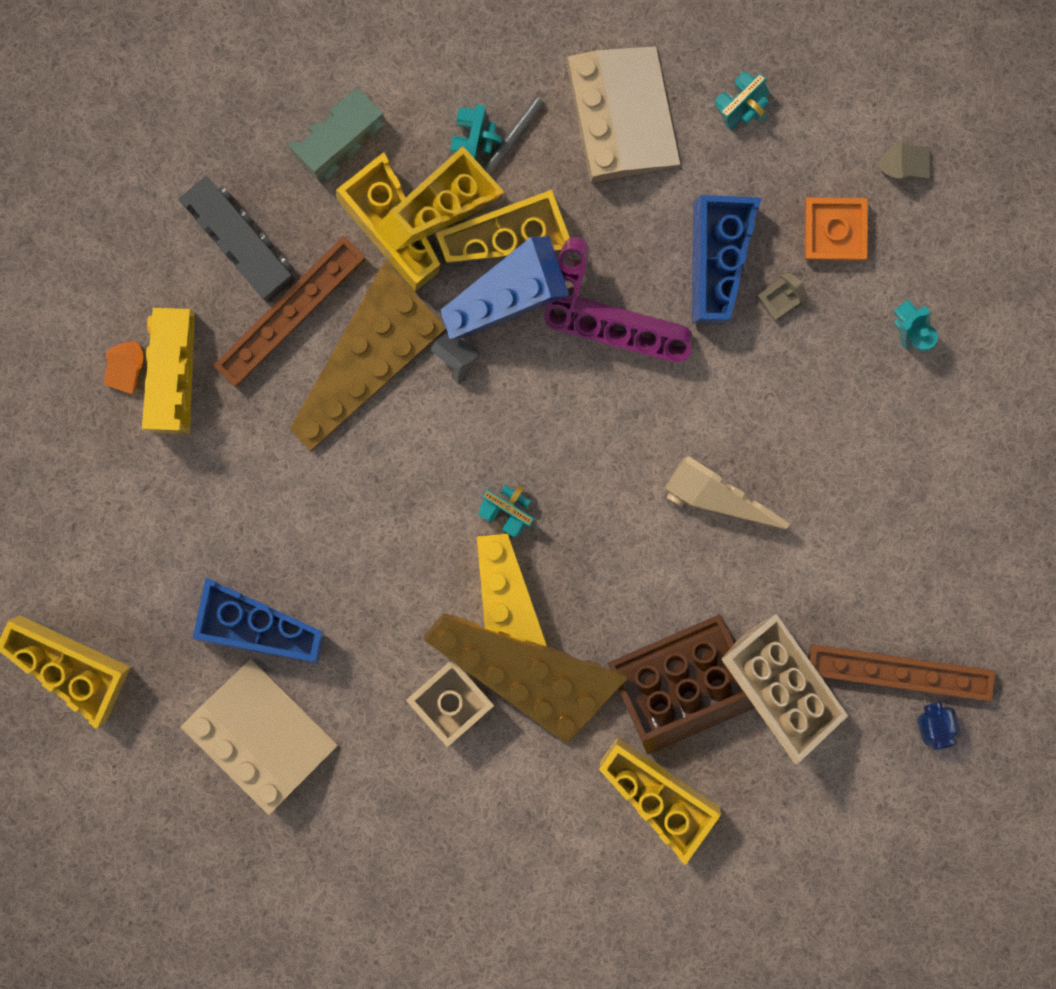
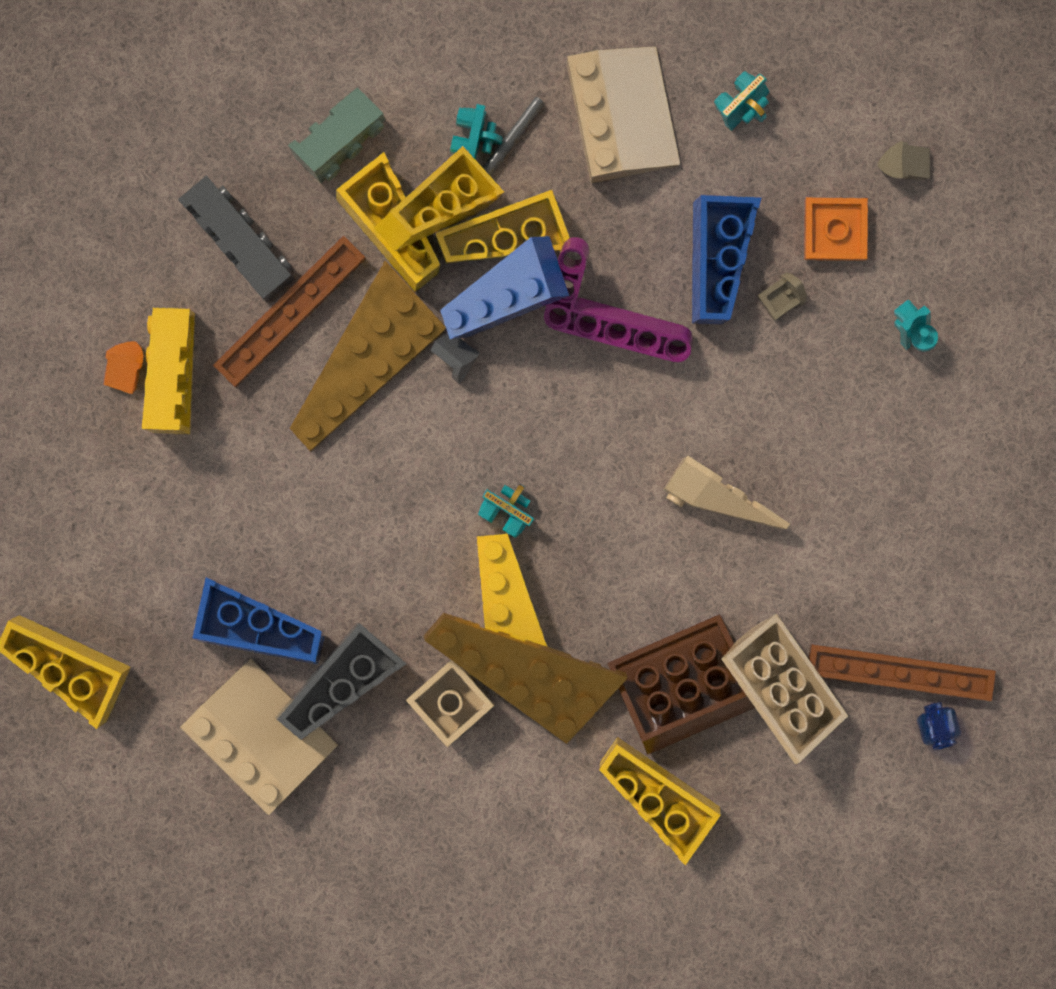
none -> dark grey wedge [275,623,406,740]

